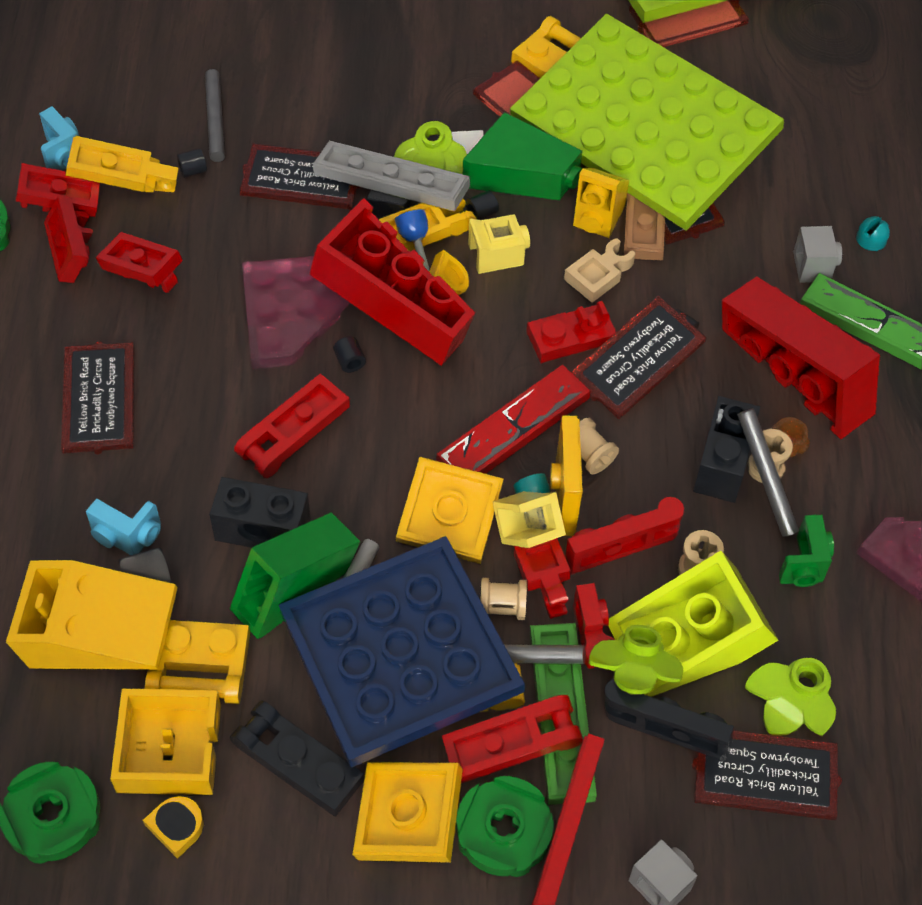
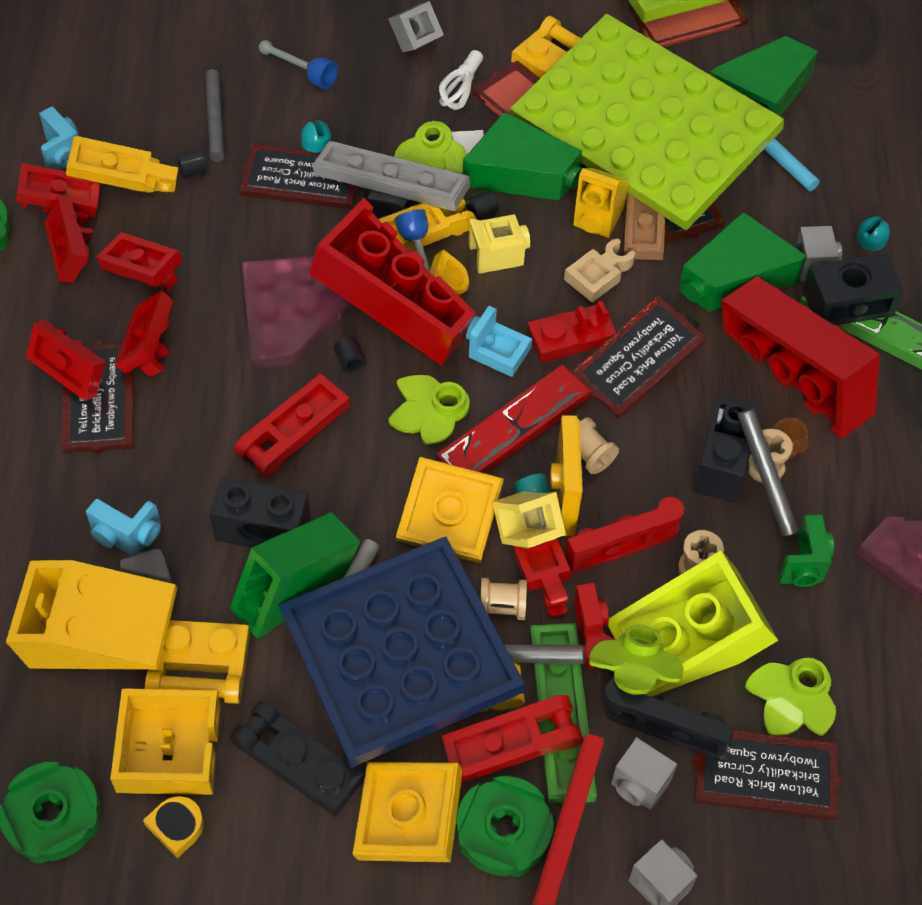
none -> red plate [25,320,106,401]
none -> red plate [115,291,174,377]
none -> blue hinge [259,40,338,90]
none -> teal hinge [301,120,331,153]
none -> light grey plate [388,1,444,53]
none -> lime plate [389,375,470,445]
none -> white piece [439,50,483,110]
none -> medium azure bracket [466,306,532,377]
none -> light grey plate [611,737,677,811]
none -> green slope [678,212,806,312]
none -> green slope [710,36,818,116]
none -> medium azure bar [764,138,820,191]
none -> black brick [802,253,904,325]

